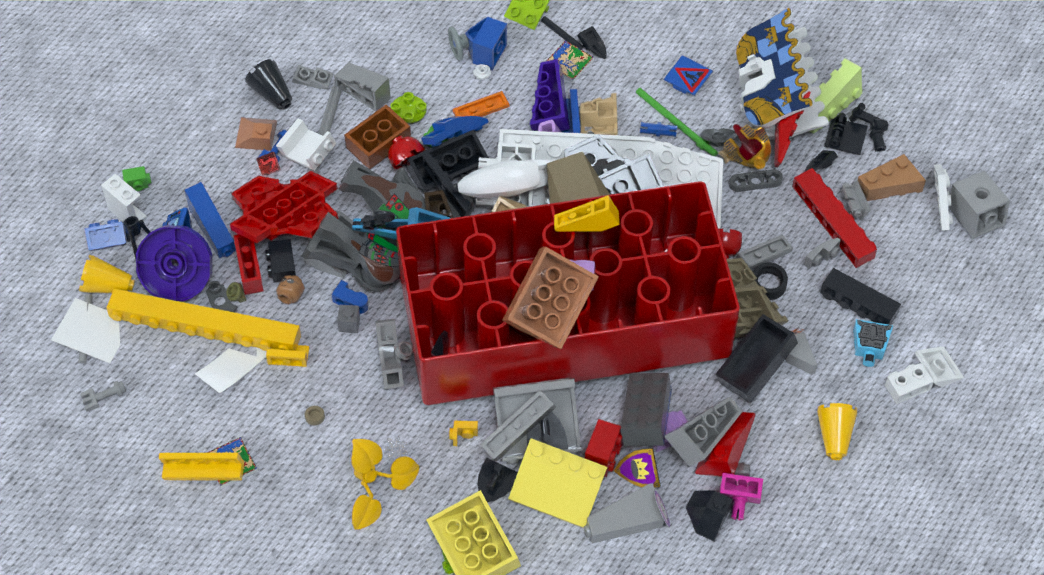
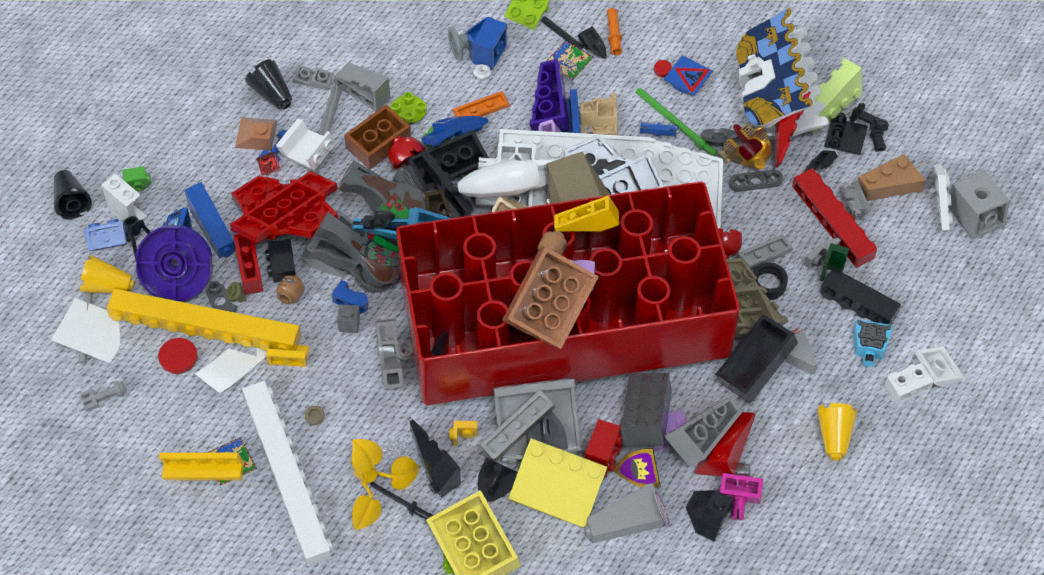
none -> black cone [54,170,92,220]
none -> red tile [158,338,198,374]
none -> white brick [242,381,333,566]
none -> black sword [370,482,434,520]
none -> black wedge [410,419,461,498]
none -> medium nougat head [538,230,567,256]
none -> orange pin [607,8,622,56]
none -> red tile [654,60,672,78]
none -> dark green panel [820,243,849,281]

